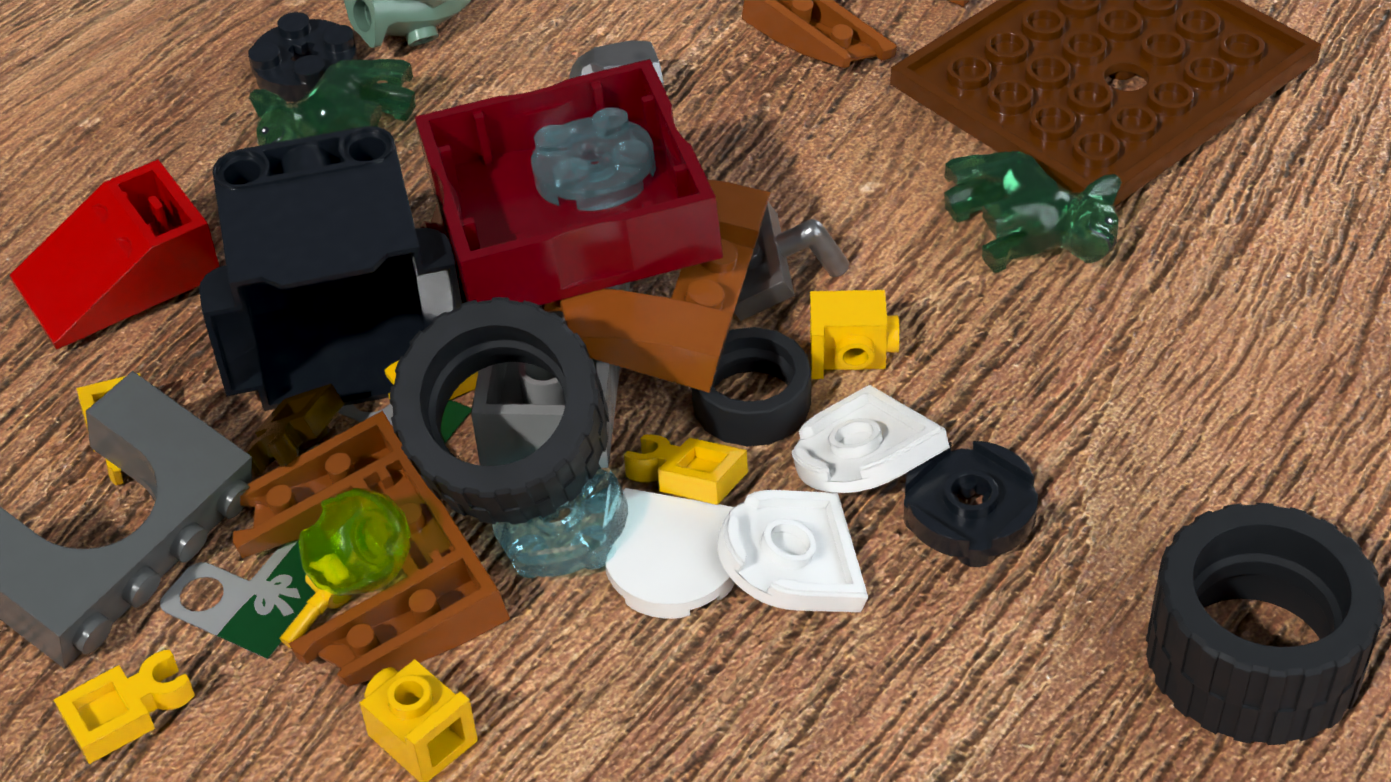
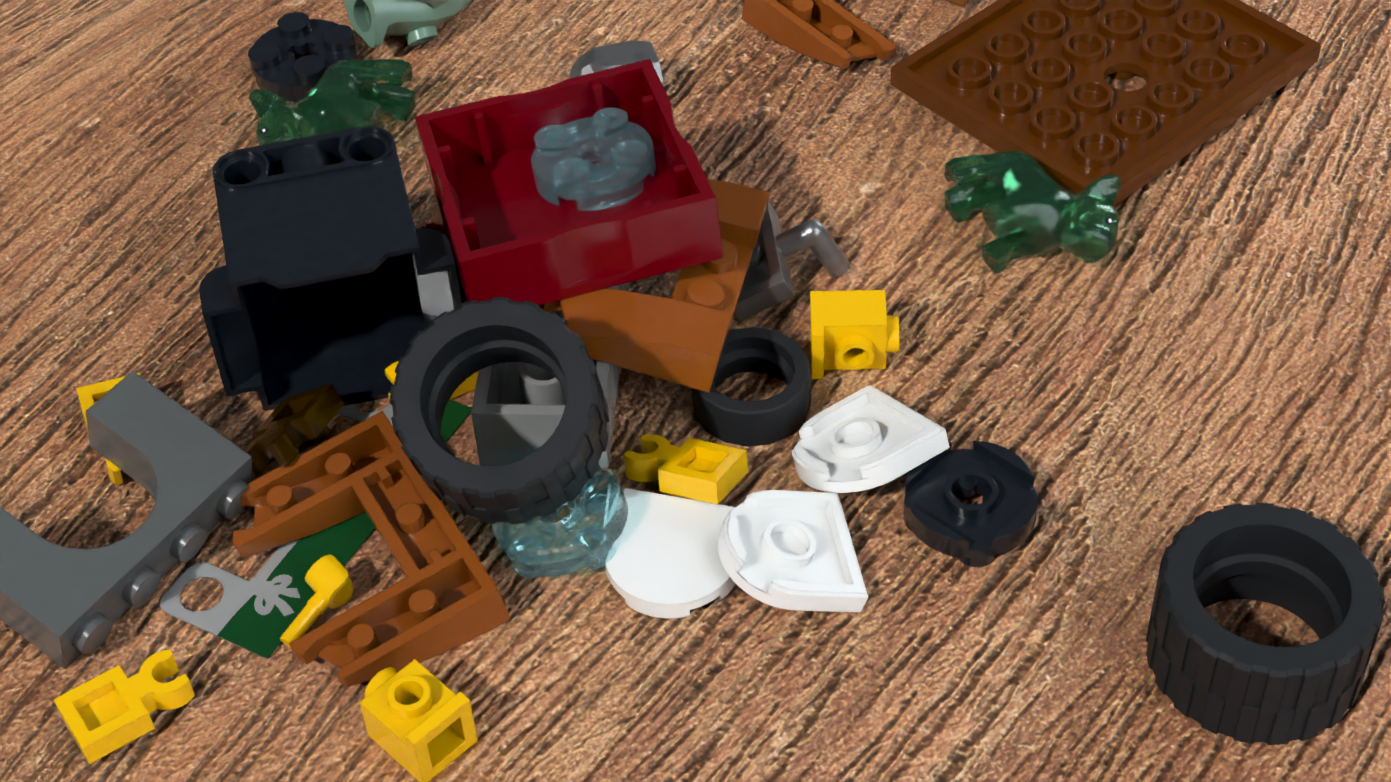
red slope [9,159,220,350] -> none
clear neon green hair [299,488,411,596] -> none

